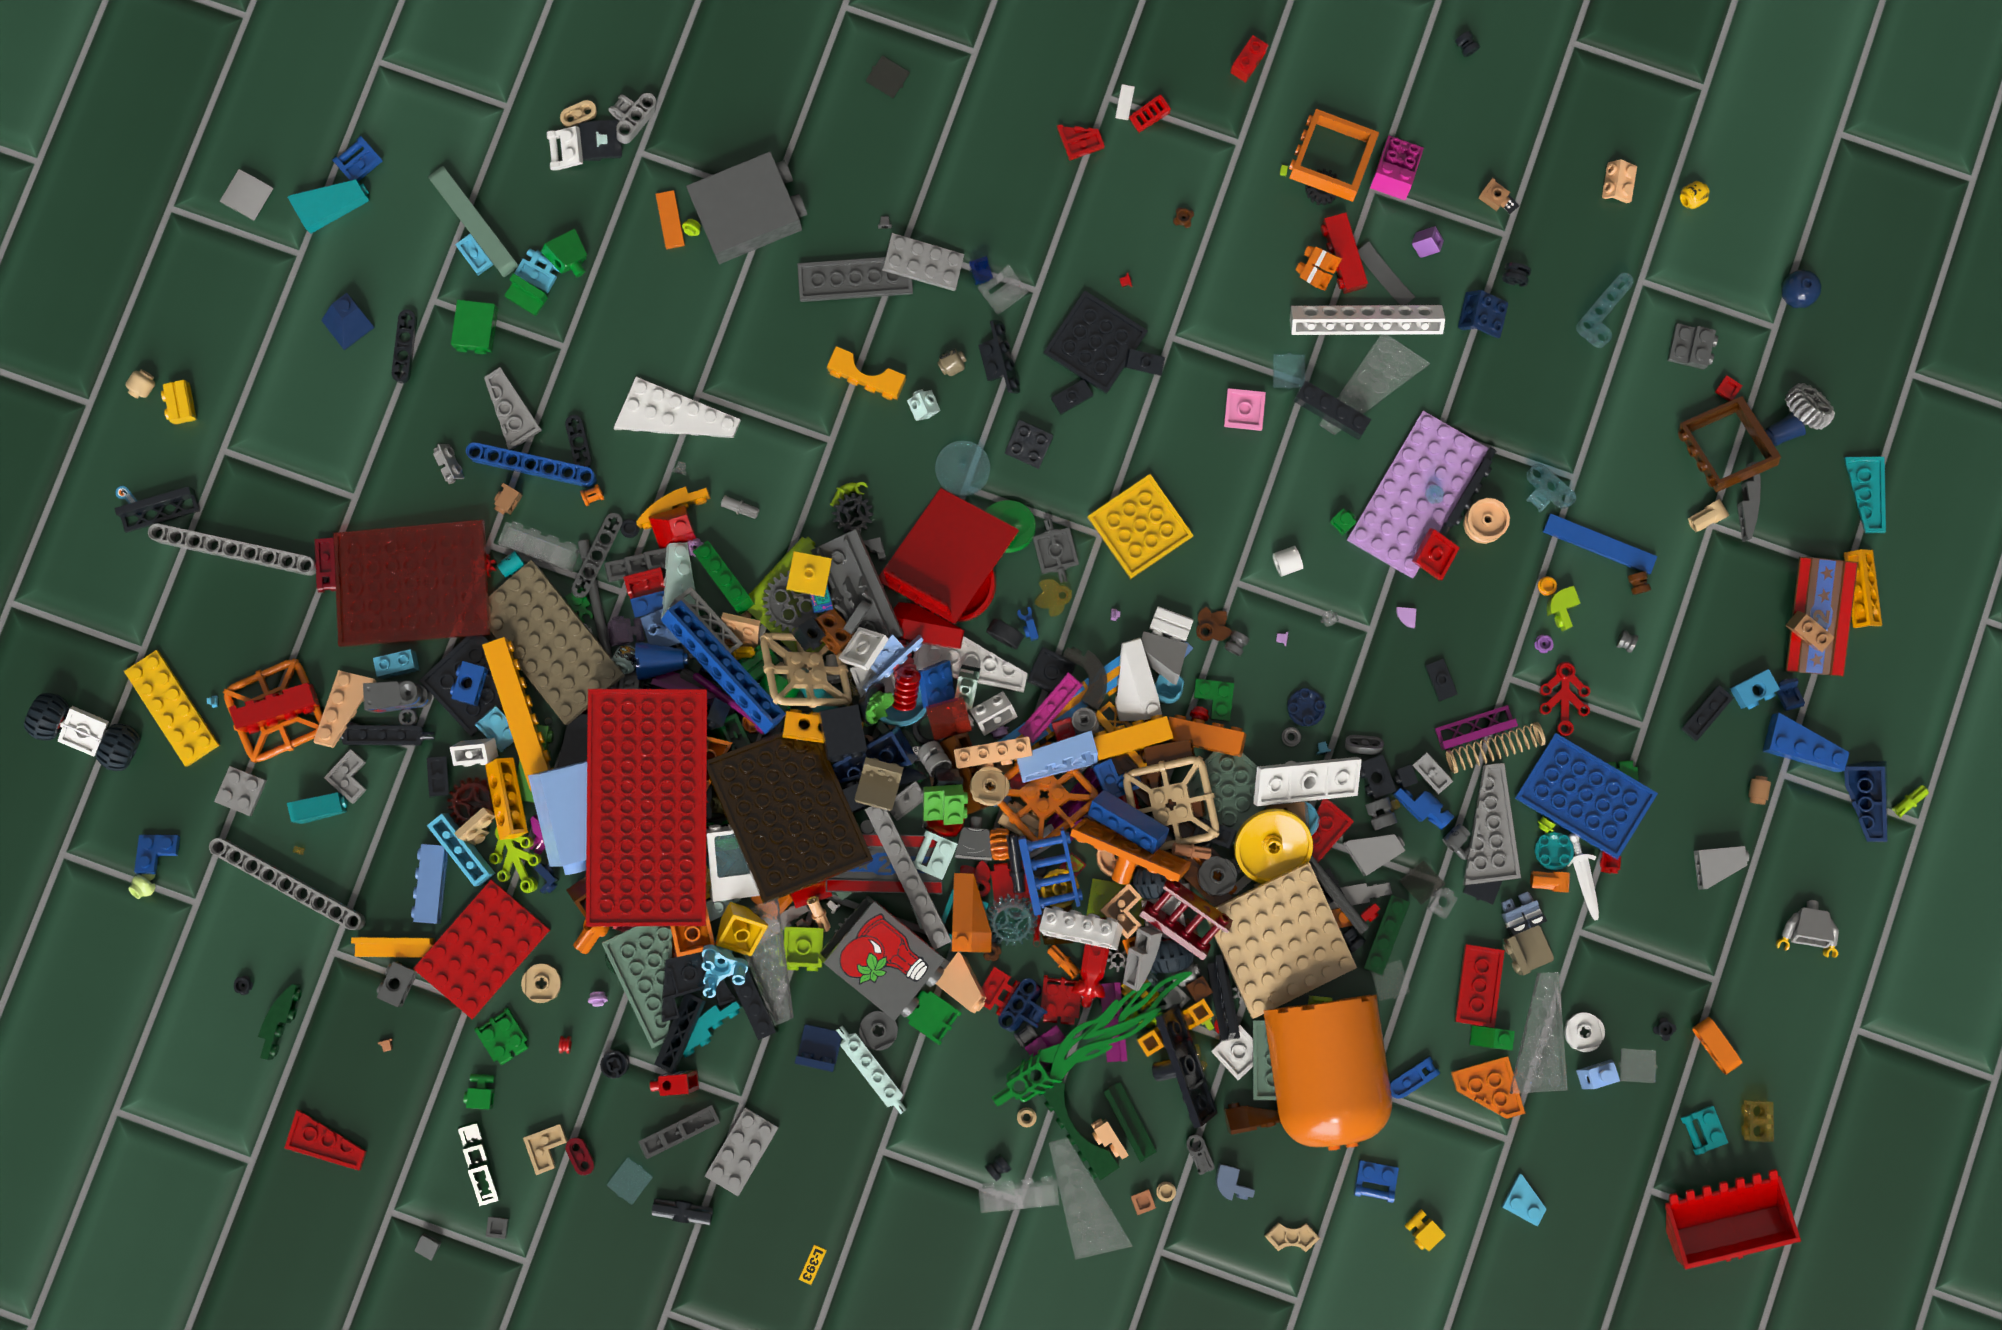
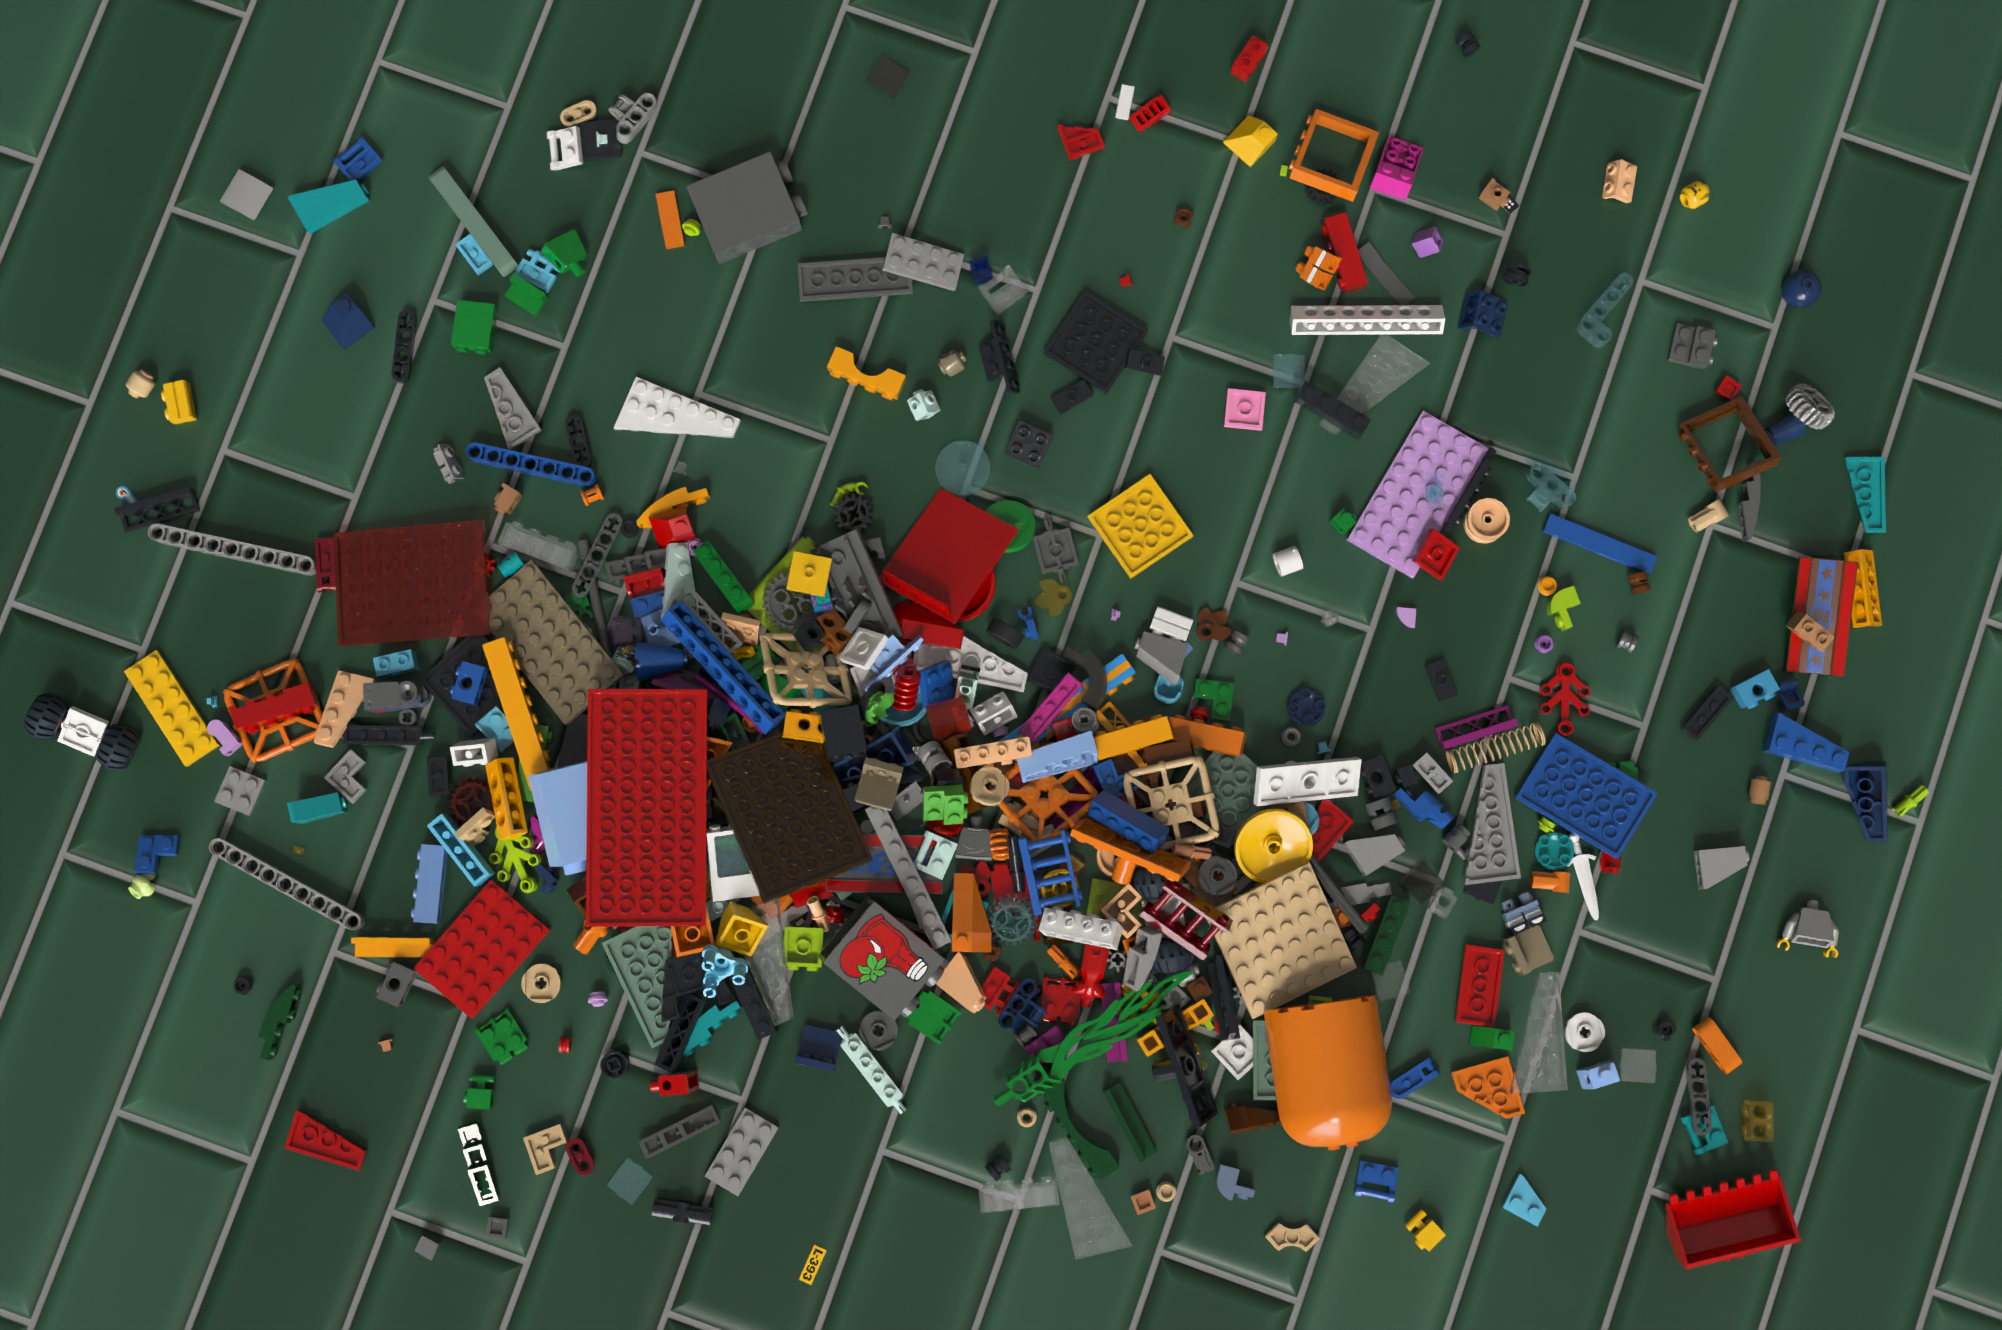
light grey axle [721,495,759,519] -> none
light nougat plate [1091,1118,1129,1159] -> none
white wedge [1115,638,1162,721] -> none
dark grey plate [1345,735,1384,755] -> none
none -> lavender leg [207,720,243,756]
none -> red plate [826,906,845,924]
none -> yellow slope [1223,115,1278,167]
none -> dark grey beam [1686,1058,1712,1136]

